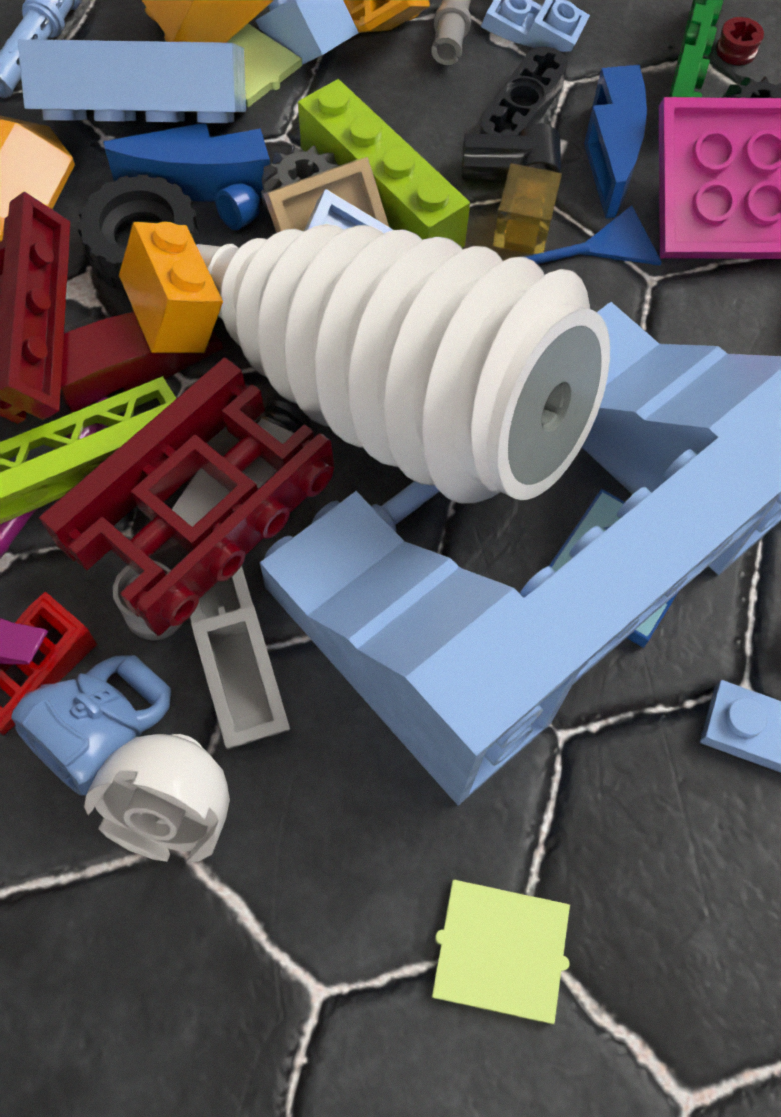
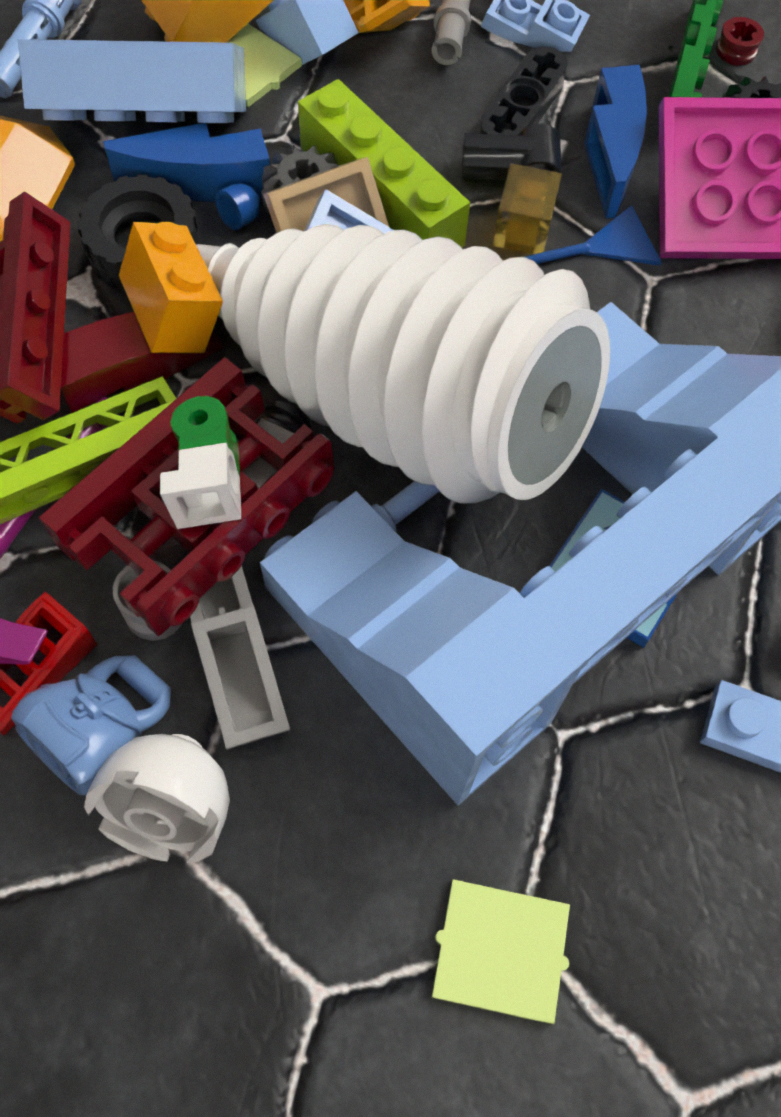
none -> white leg [160,396,242,529]

